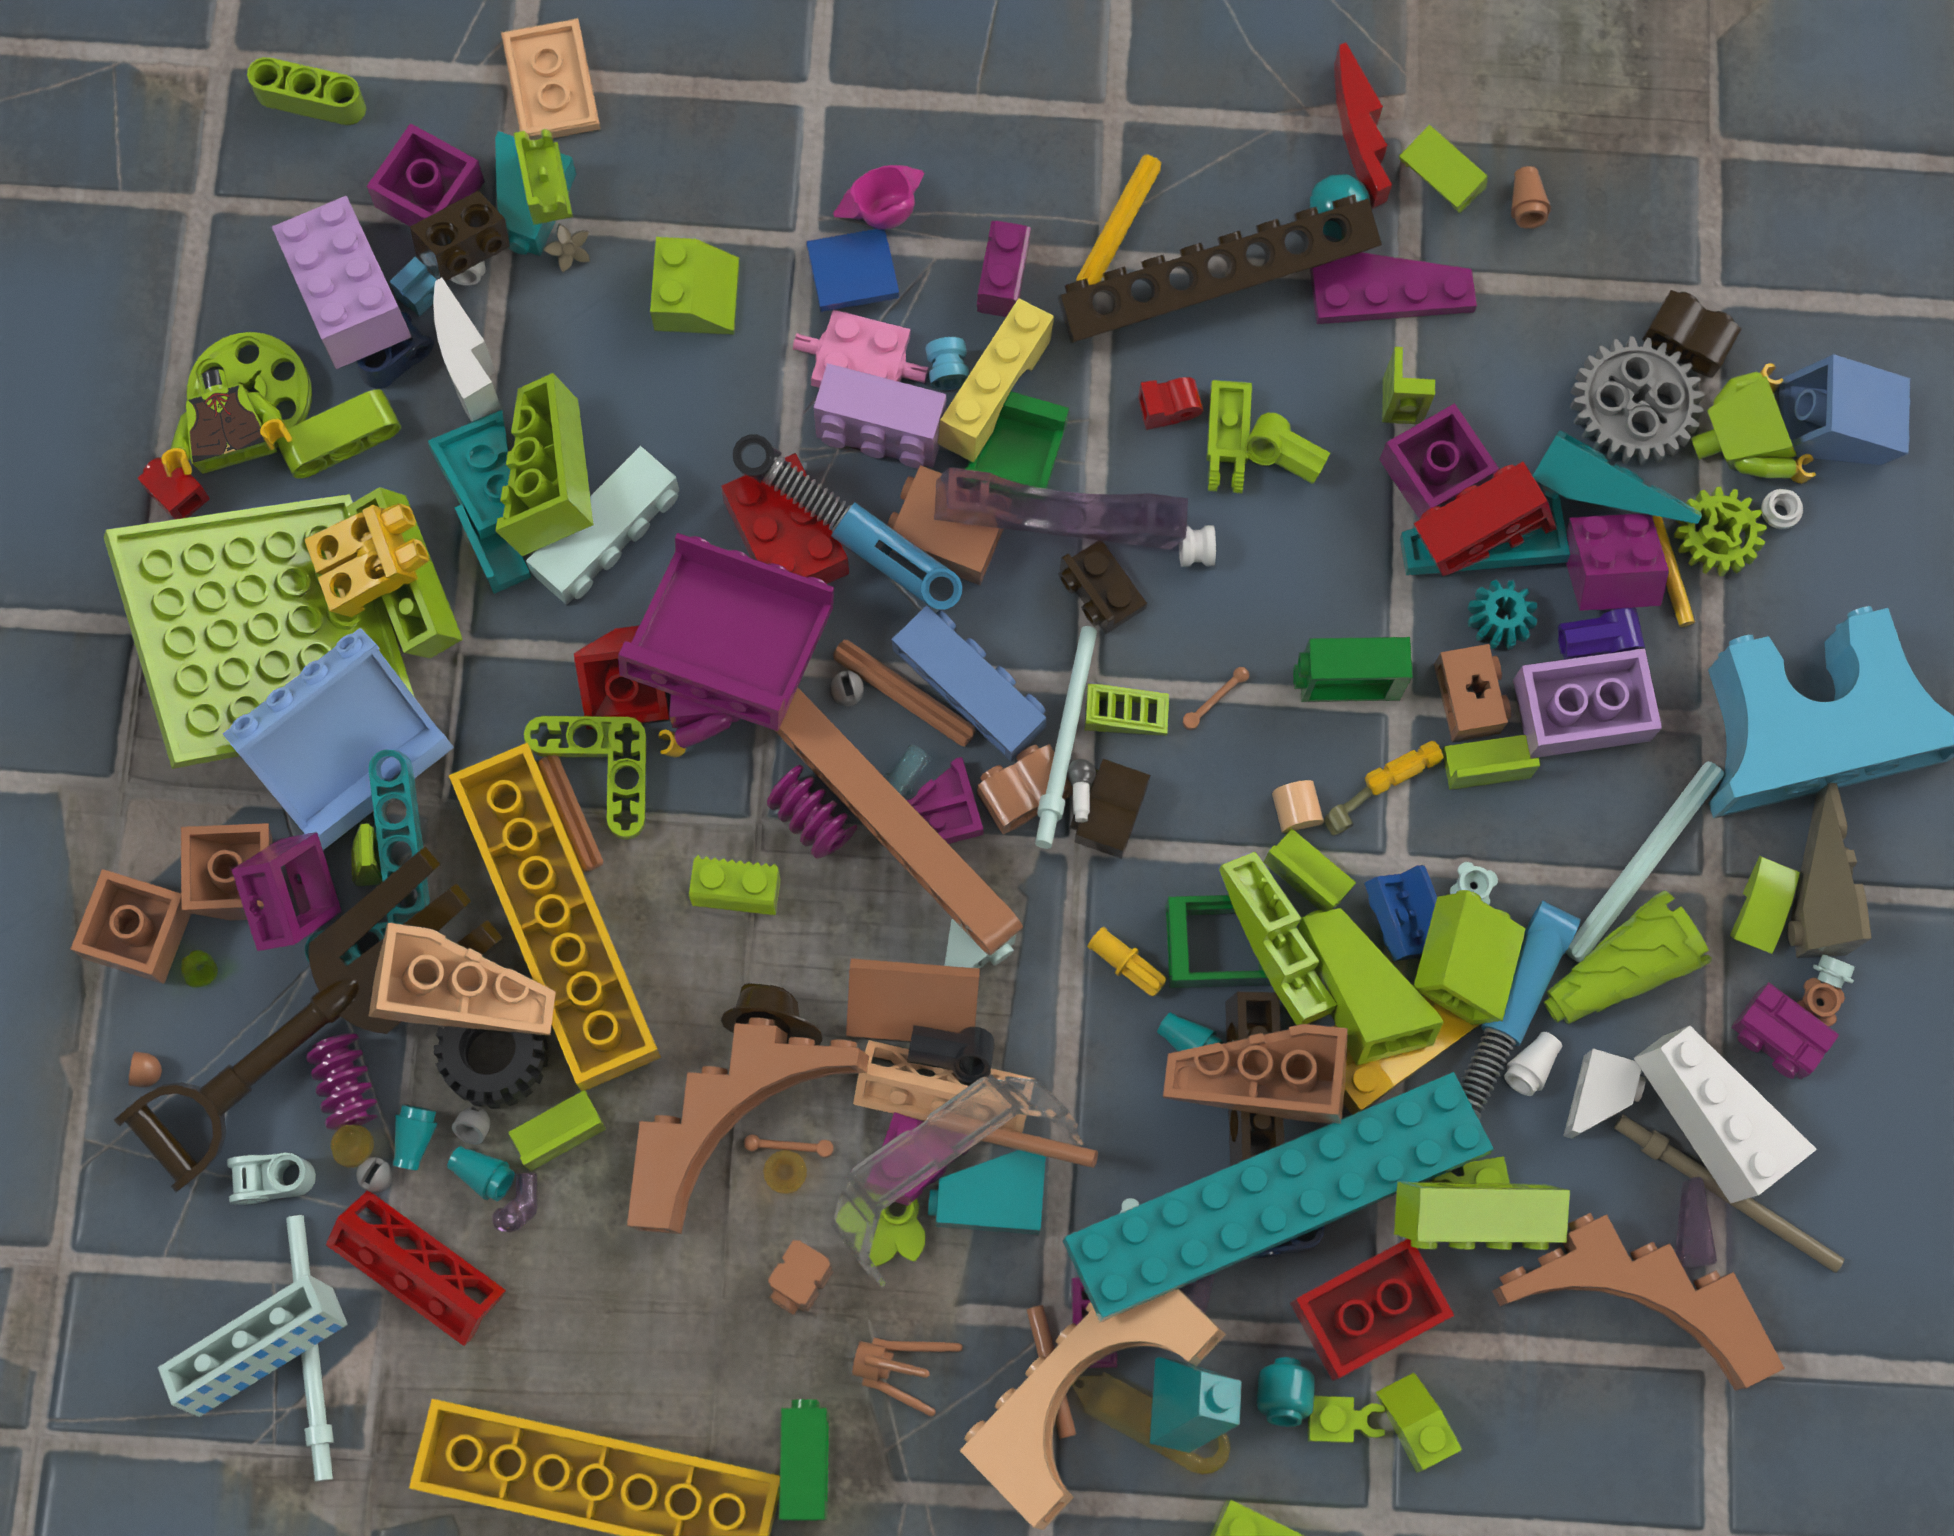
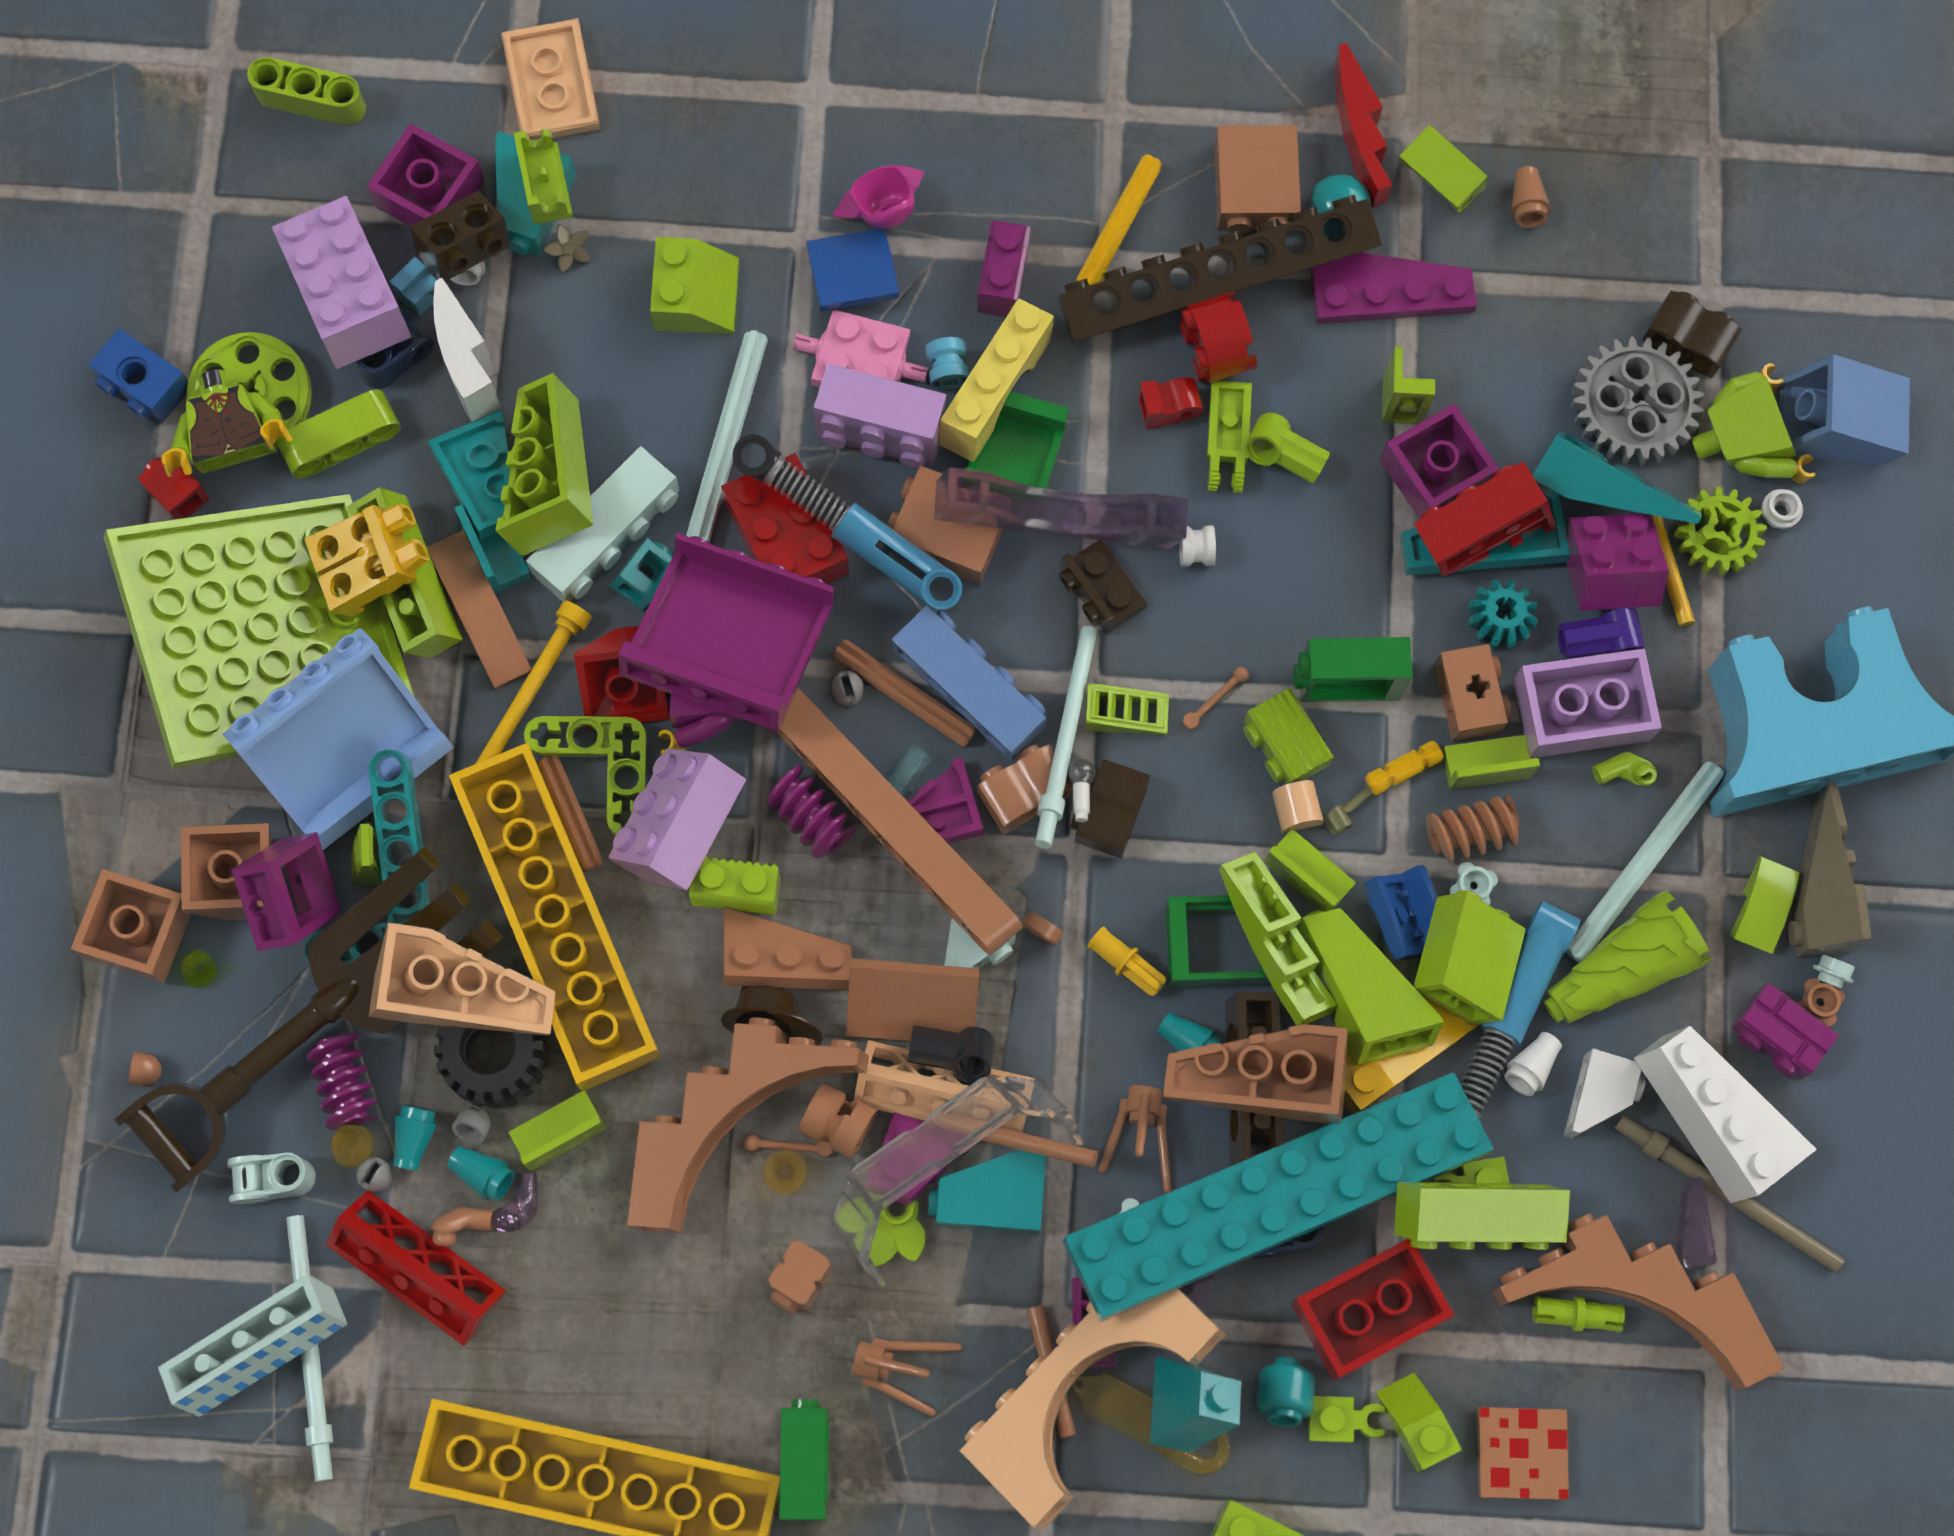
none -> blue brick [88,328,188,424]
none -> nougat slope [427,530,532,690]
none -> nougat arm [431,1207,494,1246]
none -> yellow piece [475,600,592,764]
none -> lavender brick [608,748,746,891]
none -> teal brick [609,538,673,611]
none -> light aqua axle [686,330,768,543]
none -> nougat wing [723,907,852,990]
none -> nougat wheel [798,1082,877,1160]
none -> nougat tile [1021,910,1064,946]
none -> nougat plant [1098,1085,1172,1193]
none -> red brick [1179,291,1257,384]
none -> nougat brick [1214,125,1301,234]
none -> lime brick [1243,688,1334,785]
none -> nougat piece [1426,793,1520,863]
none -> nougat tile [1477,1407,1569,1500]
none -> lime pin [1532,1295,1625,1333]
none -> lime arm [1592,752,1657,786]

